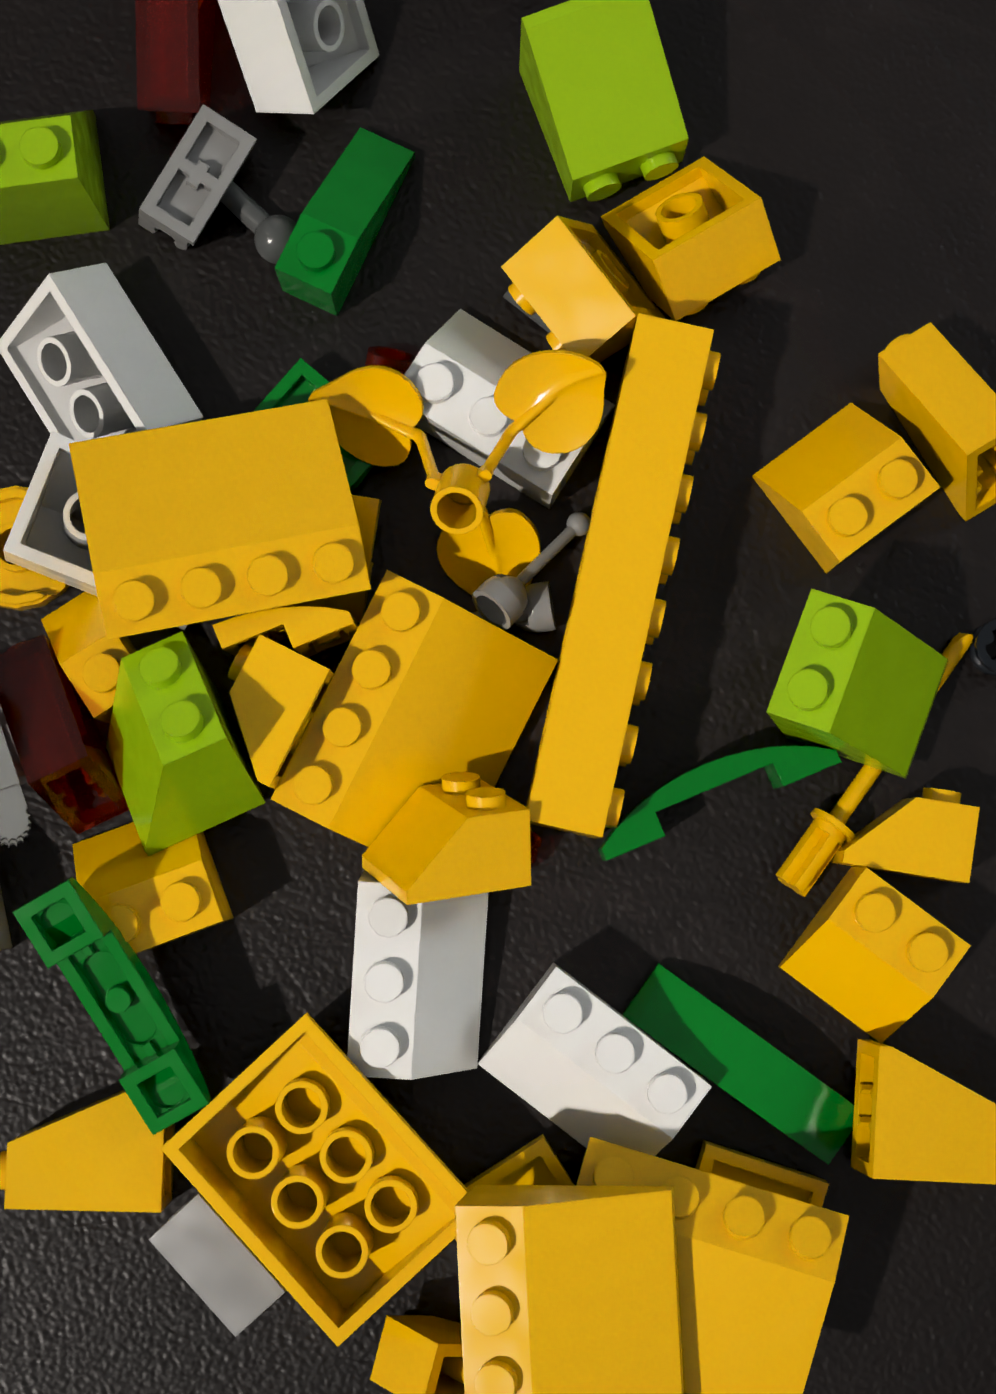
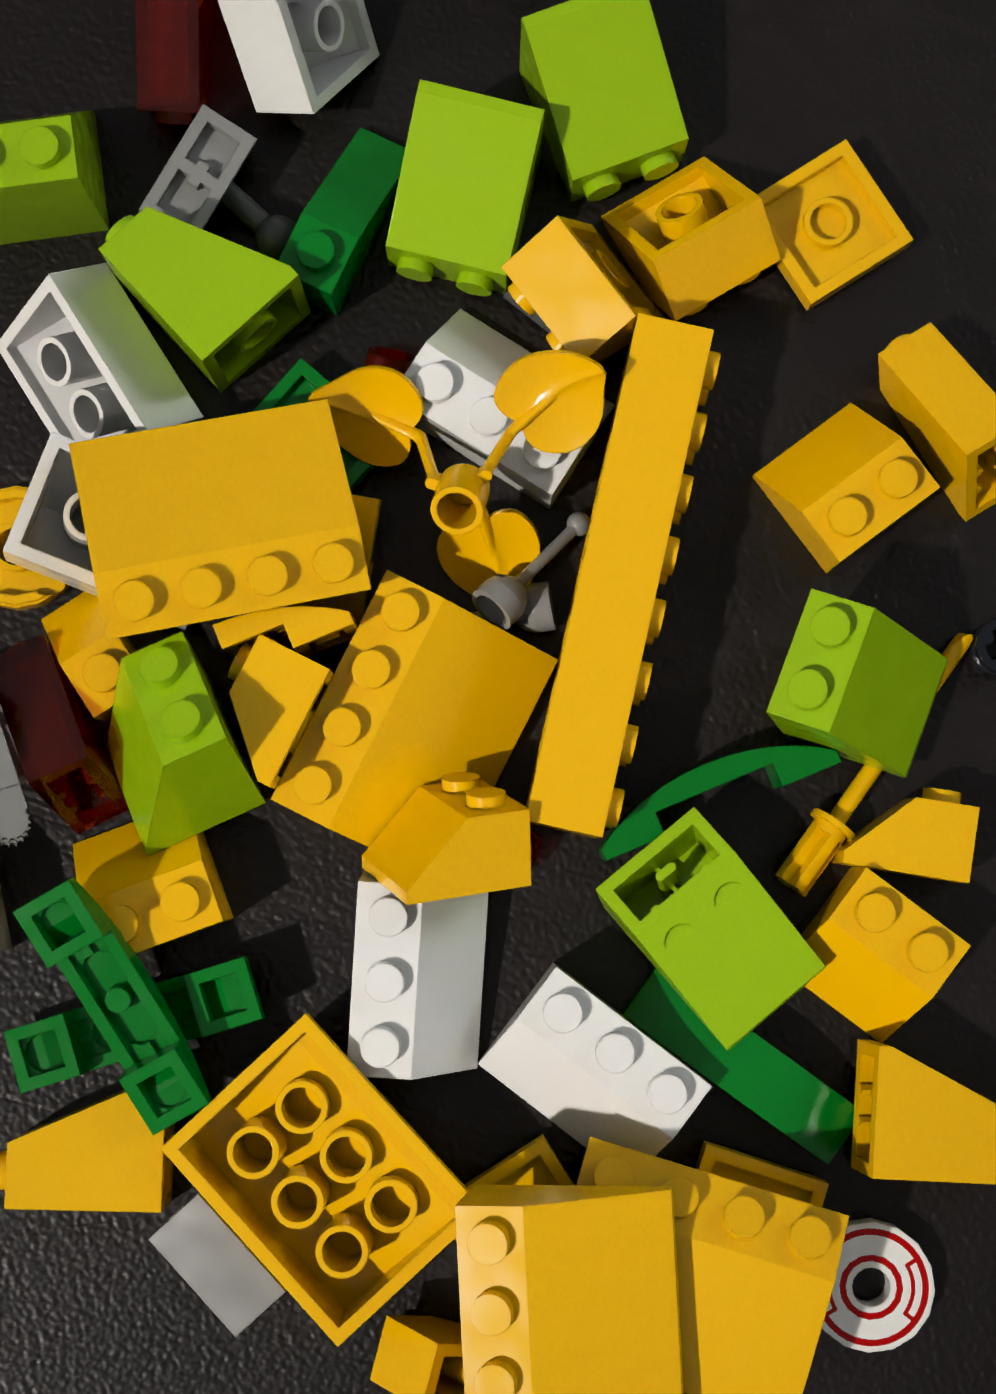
none -> green slope [3,956,265,1094]
none -> lime slope [99,206,311,393]
none -> lime slope [385,79,545,297]
none -> lime slope [595,807,826,1052]
none -> yellow plate [757,139,914,311]
none -> white tile [822,1218,935,1353]

